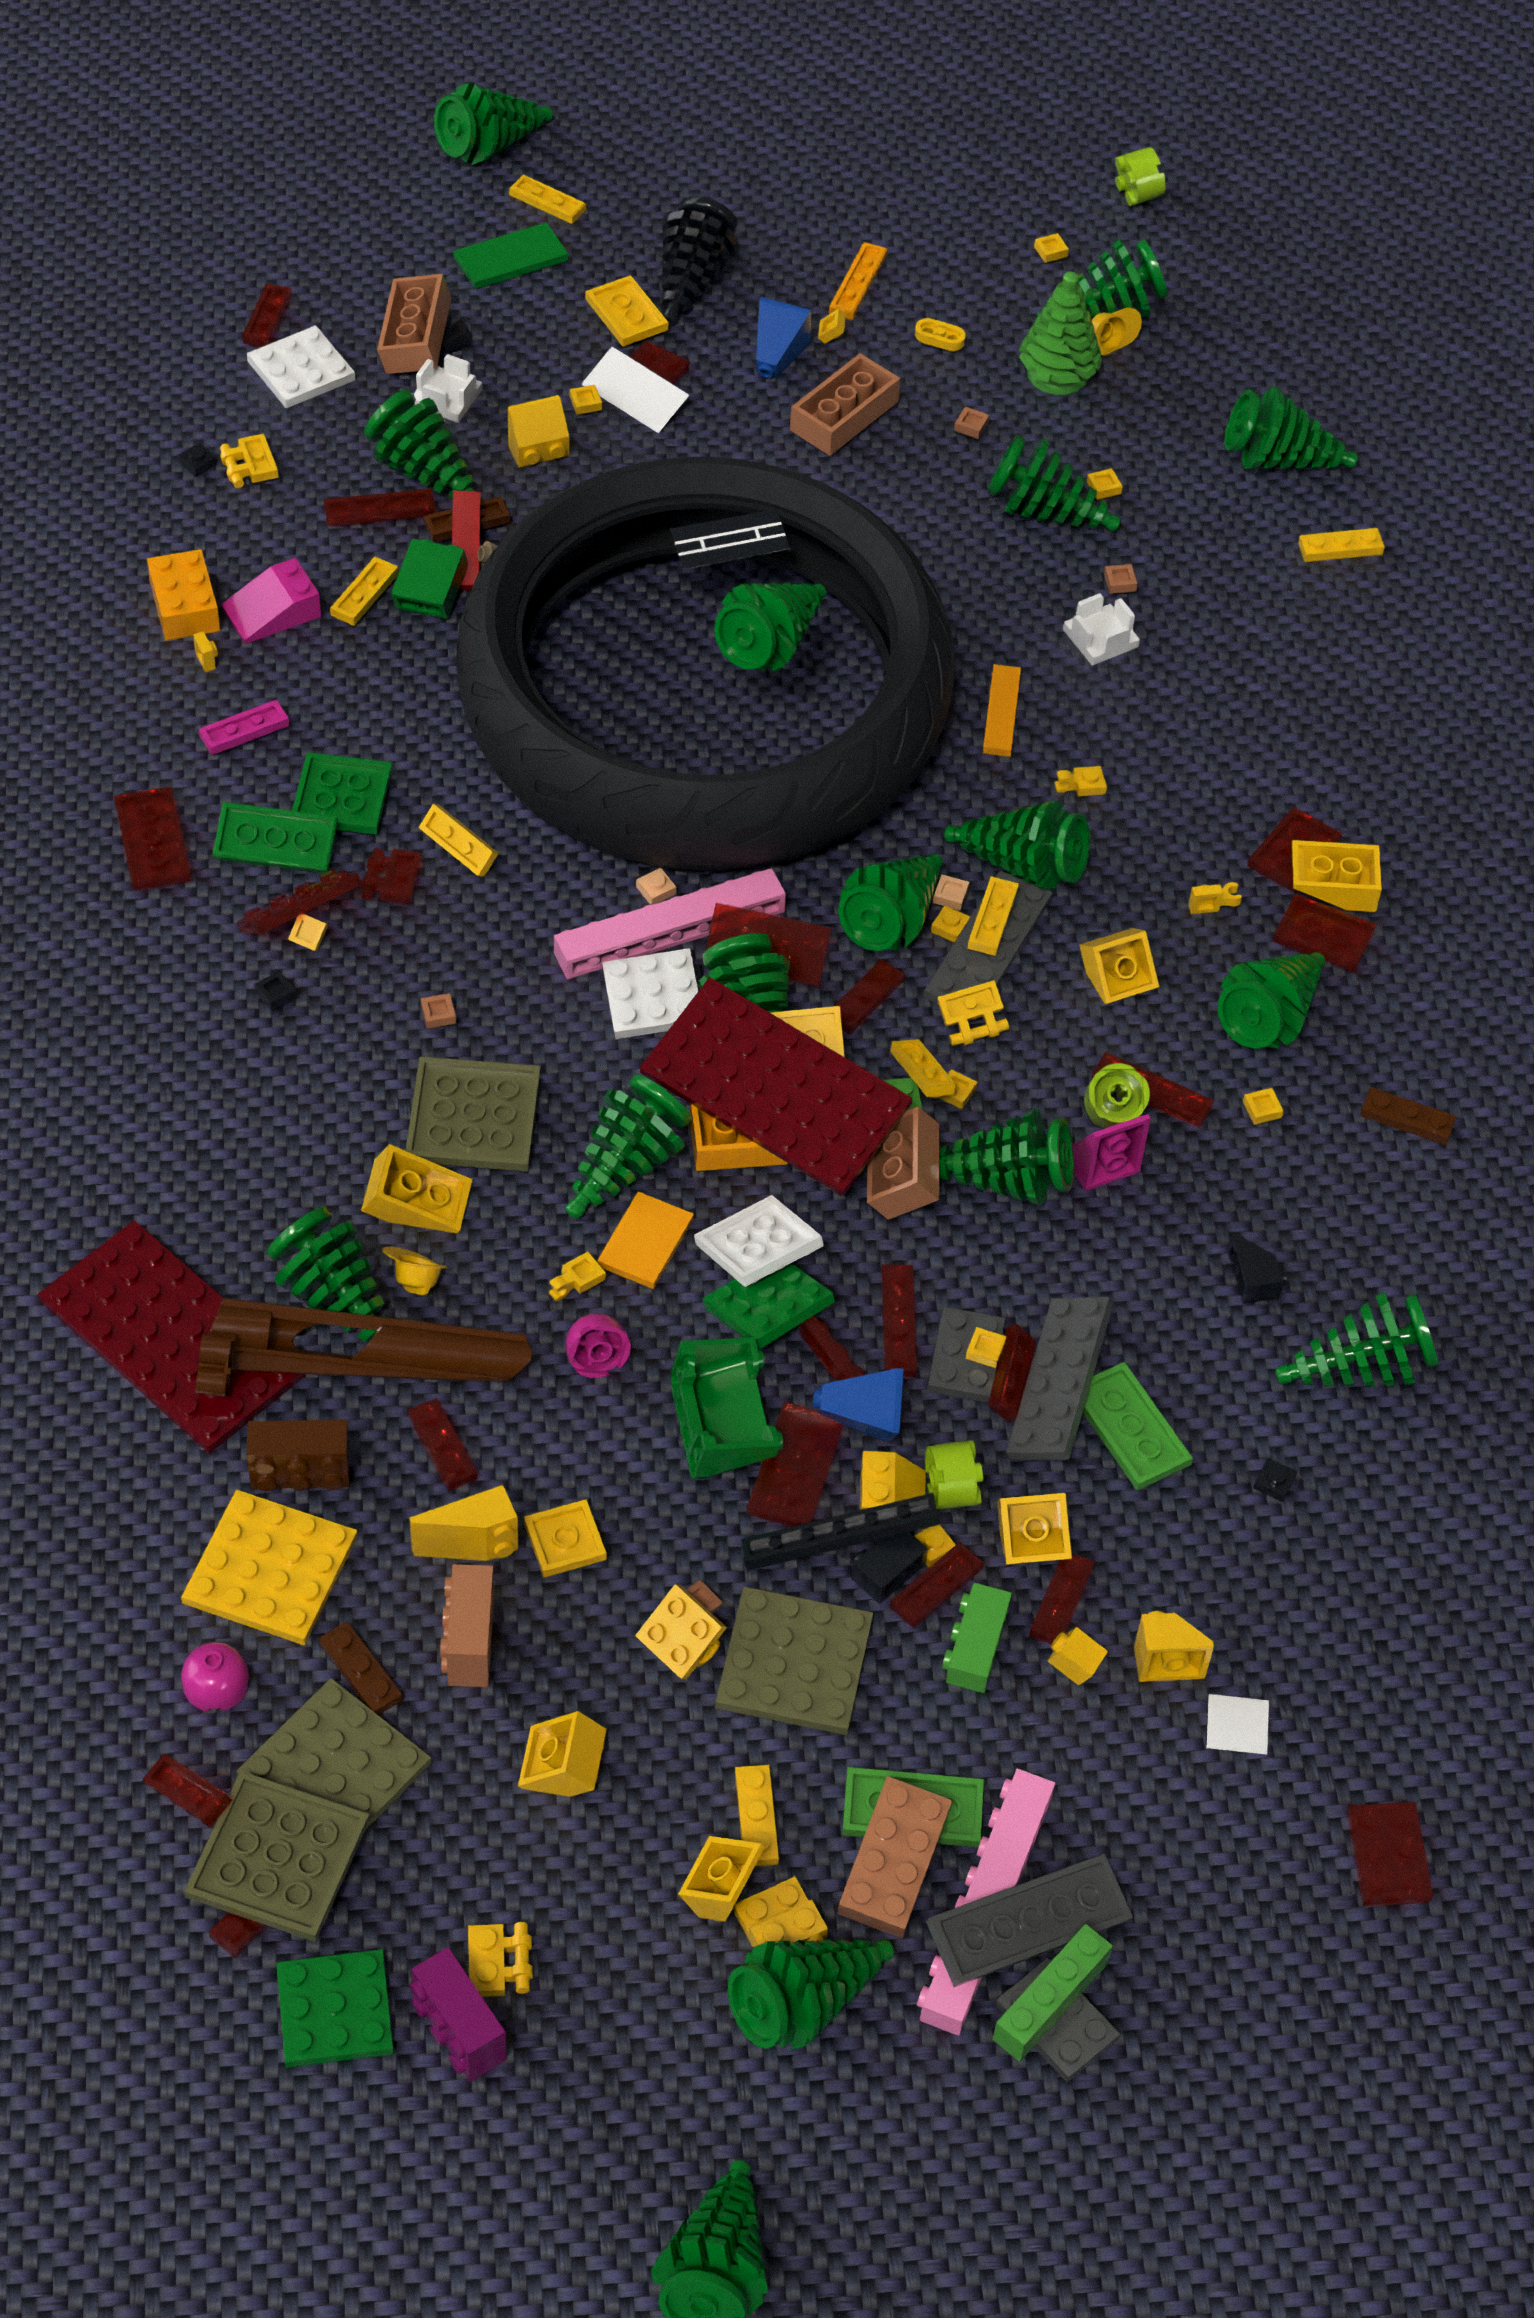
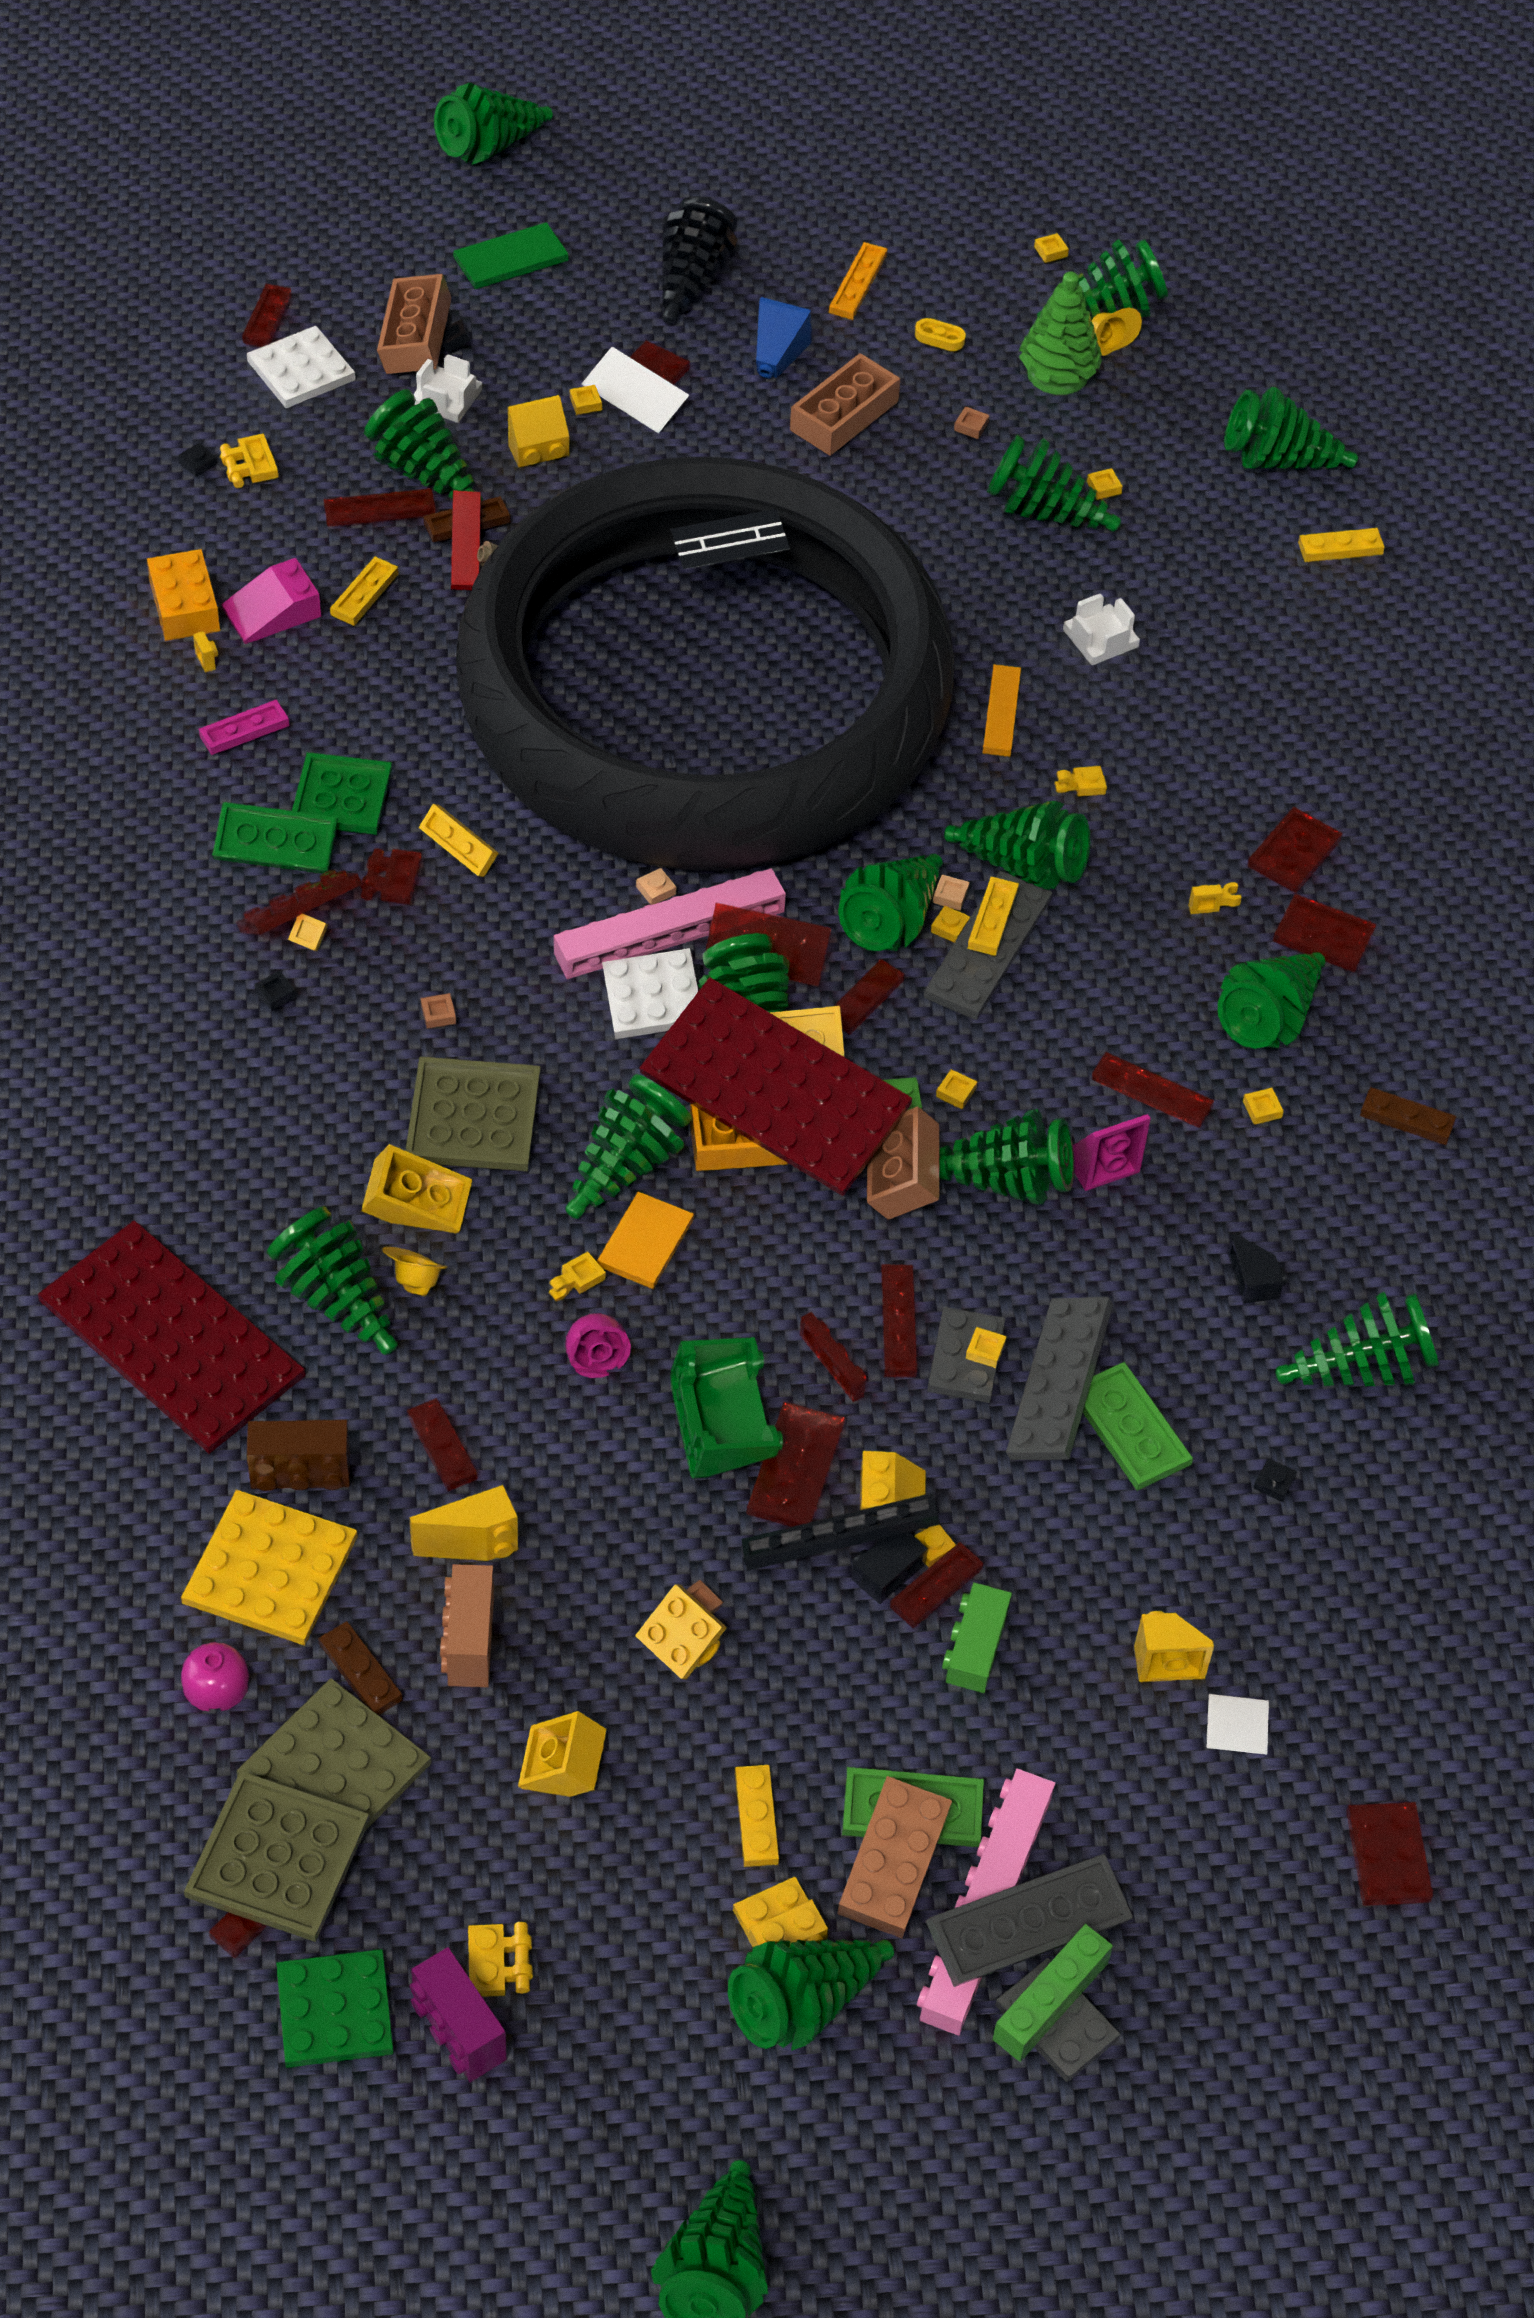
clear red plate [114,786,191,891] -> none
clear red plate [142,1753,232,1828] -> none
reddish brown panel [195,1298,532,1397] -> none
green brick [391,539,468,619] -> none
yellow tile [509,174,586,224] -> none
yellow plate [524,1499,607,1578] -> none
yellow plate [585,275,669,347] -> none
yellow slope [678,1836,765,1922] -> none
white plate [694,1195,824,1287] -> none
green plate [702,1263,835,1350] -> none
green plant [714,583,826,672] -> none
olive plate [715,1586,873,1735] -> none
blue slope [813,1368,904,1443] -> none
yellow plate [818,308,846,344] -> none
yellow plate [890,1039,956,1098] -> none
lime brick [925,1440,983,1509] -> none
yellow plate [937,980,1009,1047] -> none
clear red plate [988,1324,1036,1422] -> none
yellow slope [997,1493,1072,1565] -> none
clear red plate [1029,1553,1095,1644] -> none
yellow brick [1047,1627,1108,1686] -> none
yellow slope [1079,928,1159,1004] -> none
lime brick [1084,1063,1150,1129] -> none
nougat plate [1104,564,1137,594] -> none
lime brick [1115,147,1166,207] -> none
yellow slope [1292,840,1382,912] -> none

